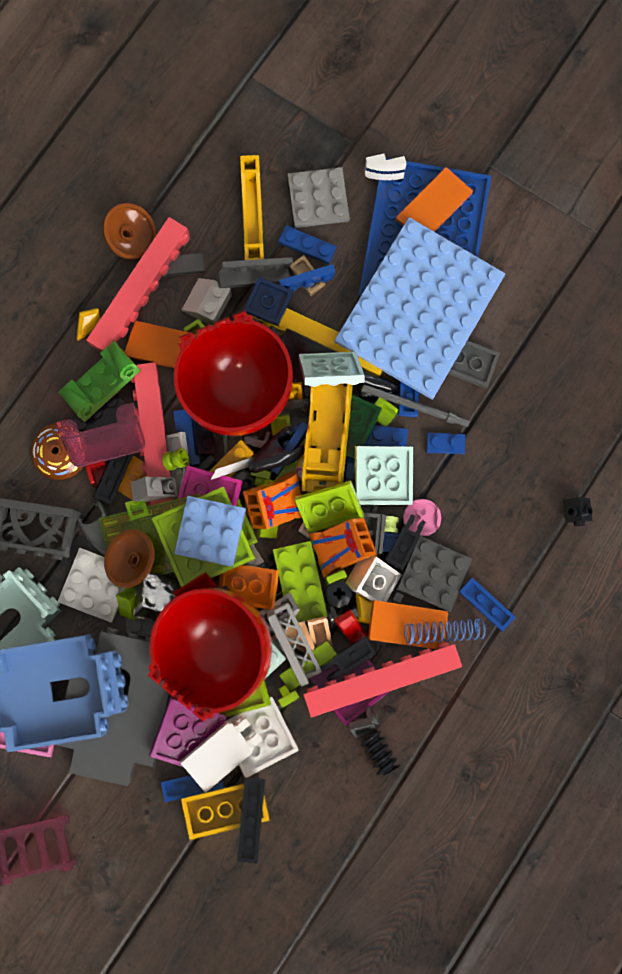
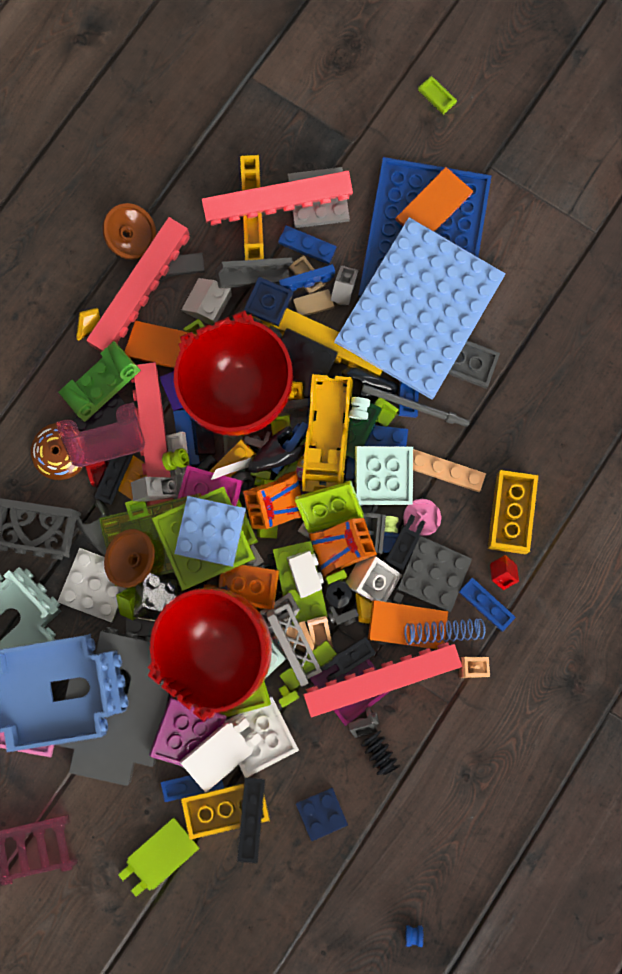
red tile [173,572,217,597] -> none
light aqua plate [299,352,364,387] -> none
red tile [334,609,367,644] -> none
white slope [364,154,406,180] -> none
blue plate [426,433,465,454] -> none
black brick [563,497,593,527] -> none
none -> lime tile [118,817,200,897]
none -> dark purple tile [159,371,184,411]
none -> coral brick [202,171,353,225]
none -> white slope [286,550,324,598]
none -> tan tile [293,289,334,316]
none -> dark blue plate [296,788,348,842]
none -> light grey slope [331,266,359,305]
none -> light aqua wheel [349,397,370,420]
none -> blue wheel [405,925,423,947]
none -> light nougat plate [413,449,486,492]
none -> lime tile [418,76,457,114]
none -> light nougat slope [459,657,490,678]
none -> yellow brick [488,470,538,554]
none -> red panel [490,555,519,590]

